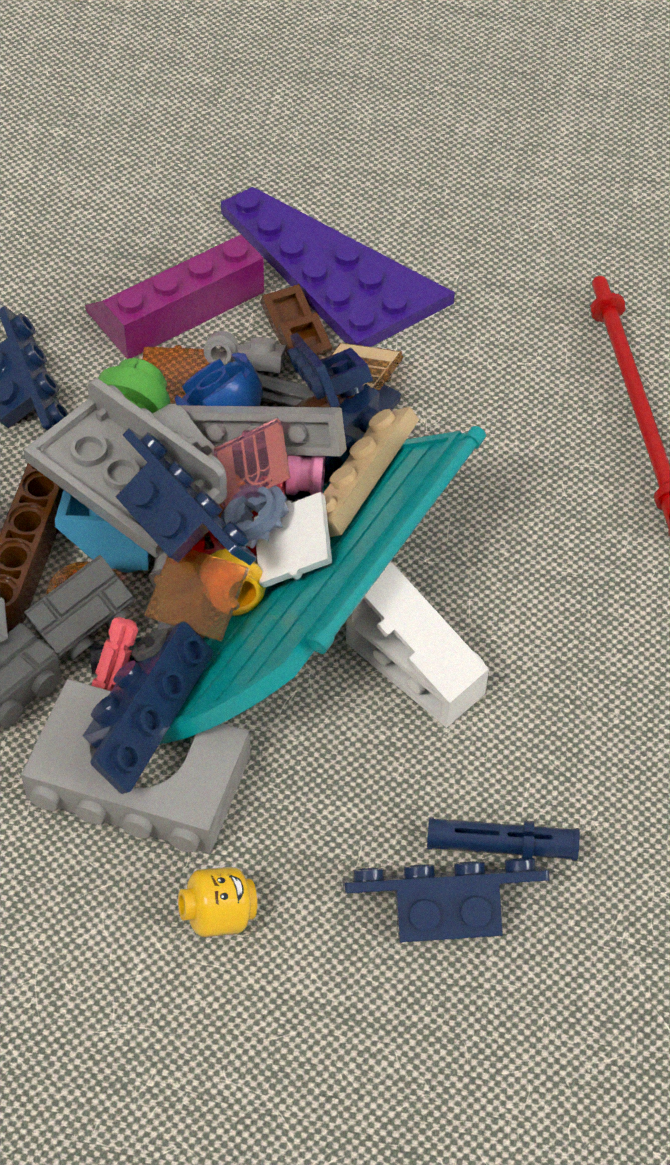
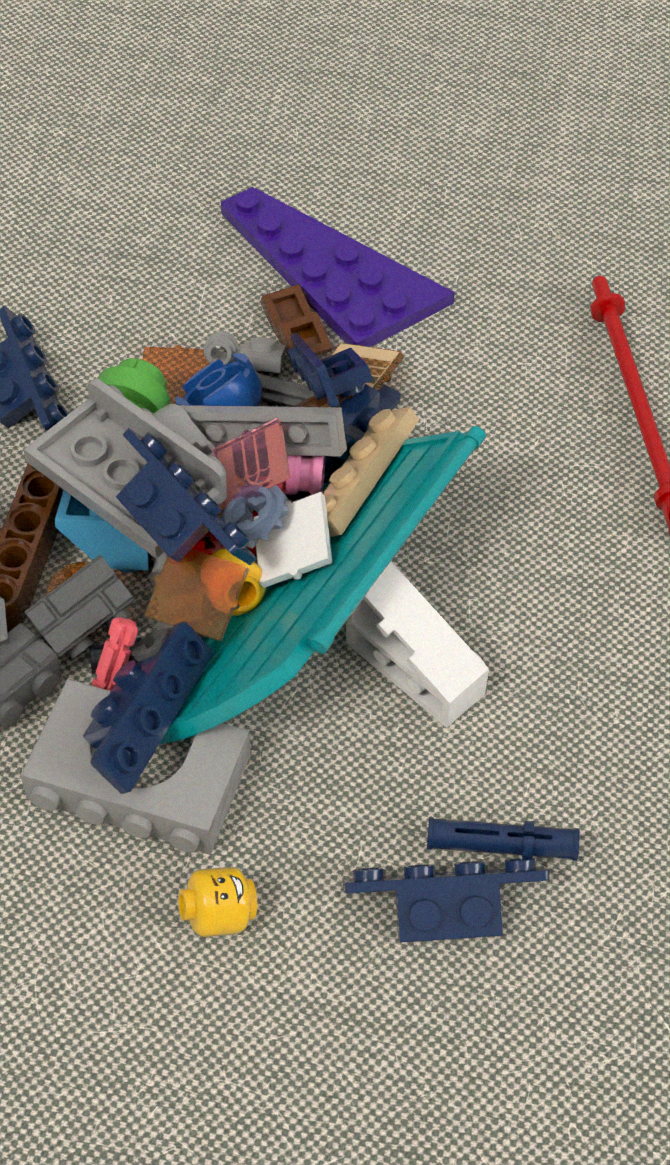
magenta wedge [85,234,264,359] -> none

